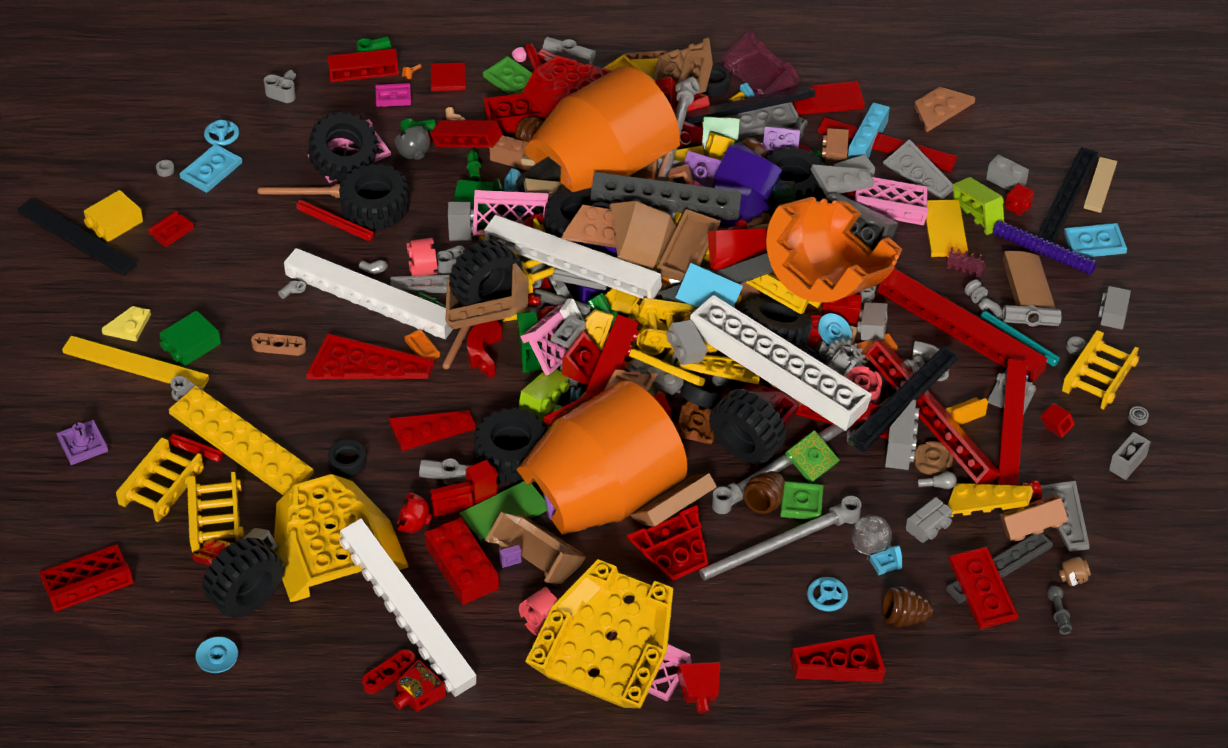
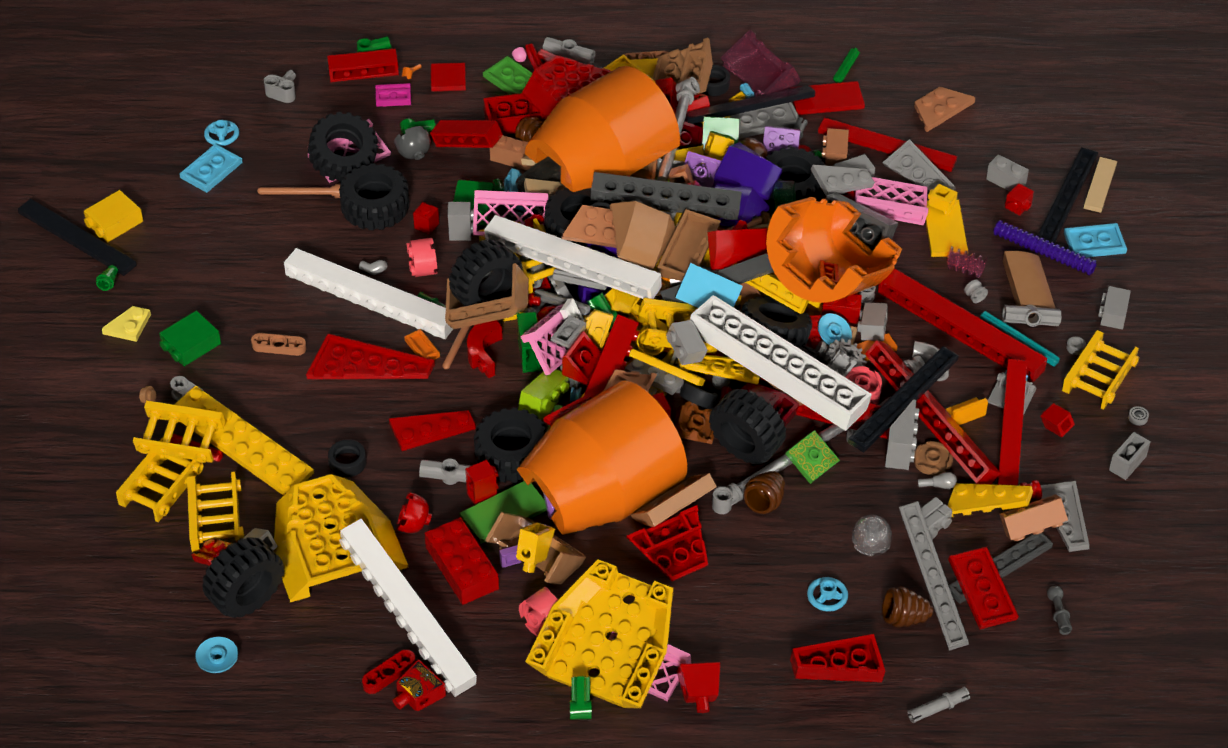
red fence [39,544,134,612] -> none
medium lavender plate [56,420,108,465] -> none
yellow tile [62,336,209,389] -> none
red plate [148,211,194,247] -> none
light grey tile [156,160,175,177] -> none
light grey arm [278,281,306,299] -> none
red axle [296,200,374,241] -> none
light grey tile [390,275,449,294] -> none
red plate [430,481,473,517] -> none
light grey piece [436,245,465,275] -> none
light nougat arm [445,107,465,120] -> none
green axle [467,150,481,181] -> none
flat silver piece [699,496,861,581] -> none
bright green plate [781,481,823,520] -> none
medium azure arch [848,102,890,160] -> none
medium azure tile [870,545,902,575] -> none
lime wedge [952,177,1004,235] -> none
light grey arm [978,298,1003,319] -> none
medium nougat head [1059,557,1091,586] -> none
none -> green cone [96,265,118,291]
none -> yellow fence [133,400,225,463]
none -> medium nougat plate [139,386,156,404]
none -> red brick [413,202,439,235]
none -> yellow torso [516,522,555,573]
none -> green piece [570,676,592,720]
none -> red plate [818,260,839,284]
none -> green axle [833,47,860,83]
none -> light grey tile [899,501,969,651]
none -> light grey pin [907,687,970,723]
none -> yellow brick [928,184,958,215]

